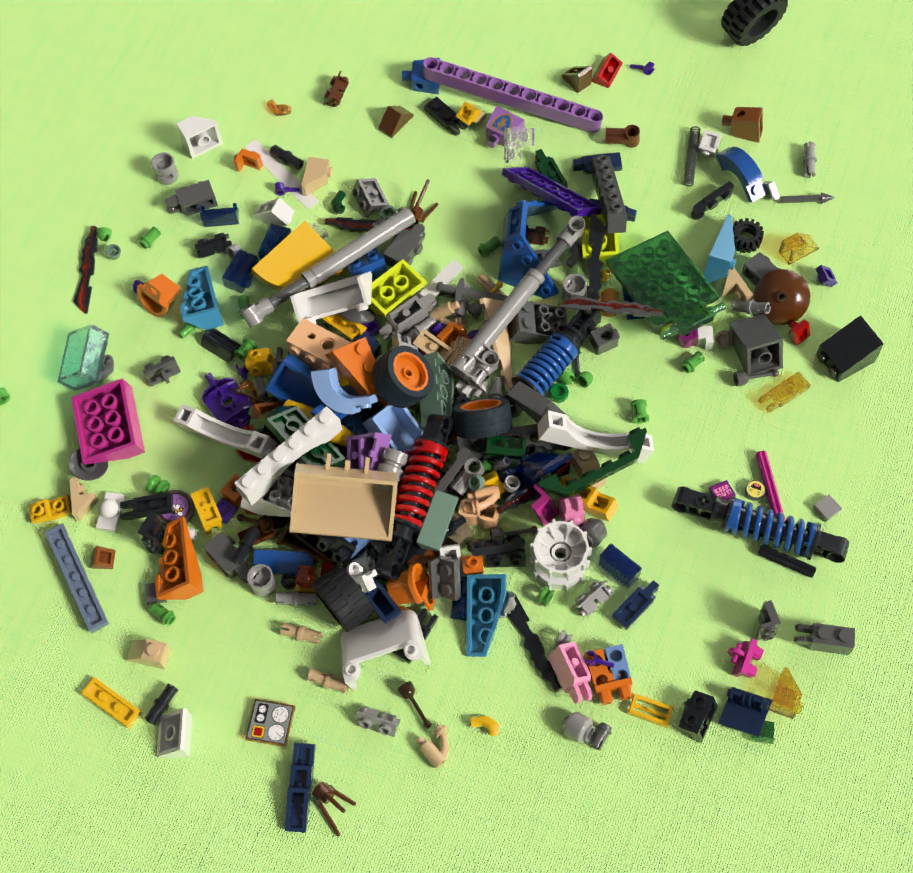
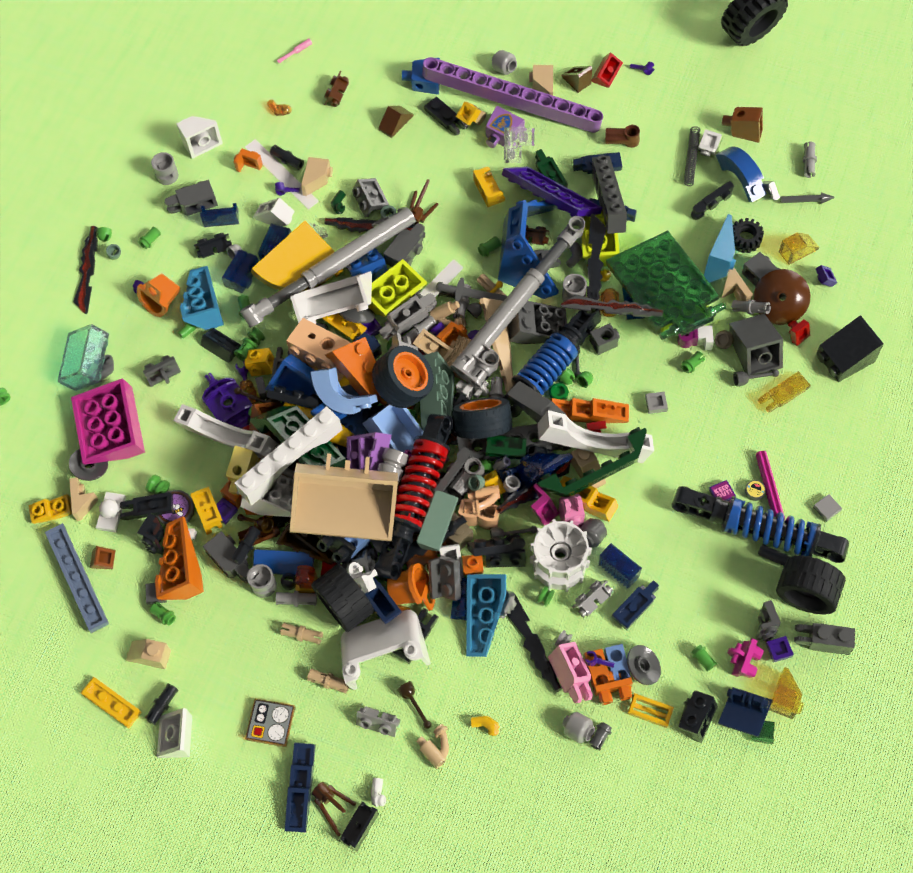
bright green bush [630,399,649,424] -> none
none -> light yellow torso [226,446,261,495]
none -> bright green bush [247,327,266,345]
none -> black hinge [266,385,323,409]
none -> bright pink piece [277,38,312,63]
none -> black hinge [339,801,379,852]
none -> white arm [371,778,386,807]
none -> yellow hinge [473,167,505,208]
none -> light grey head [492,50,517,75]
none -> tan slope [529,65,553,95]
none -> orange slope [551,398,629,423]
none -> red tile [584,420,607,433]
none -> dark grey dish [627,645,661,685]
none -> light grey plate [645,391,668,414]
none -> bright green pin [691,645,717,672]
none -> dark purple plate [766,636,794,663]
none -> black tyre [776,555,846,615]

